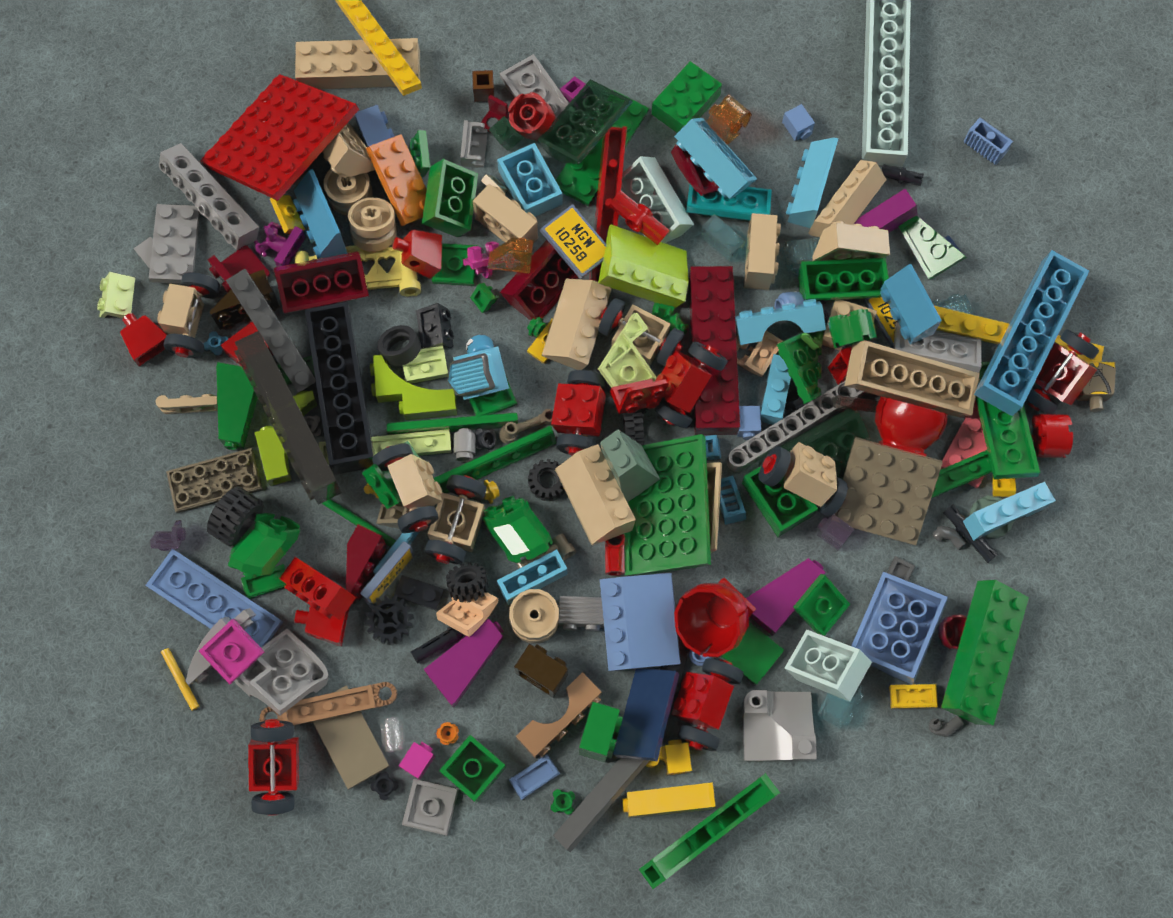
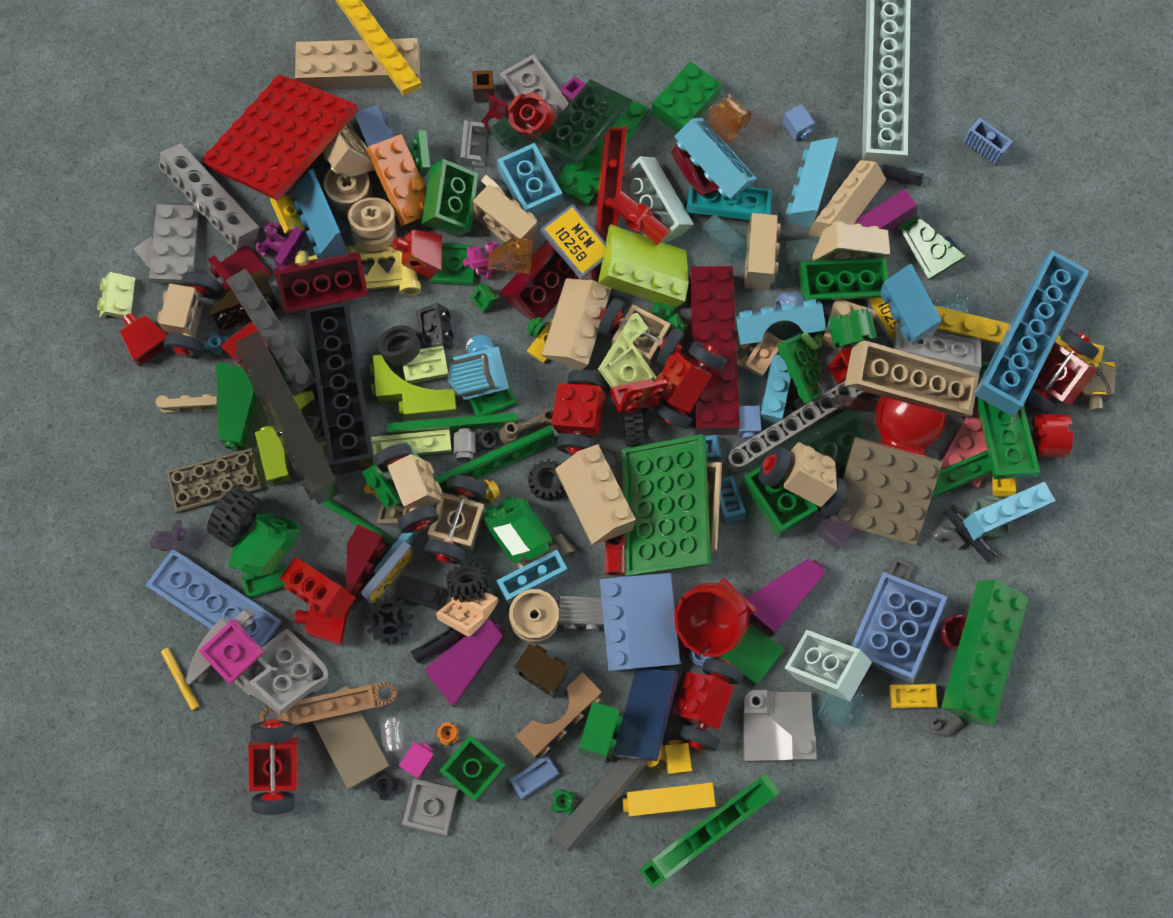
sand green slope [600,430,660,502] -> none
green tile [793,574,850,636] -> none

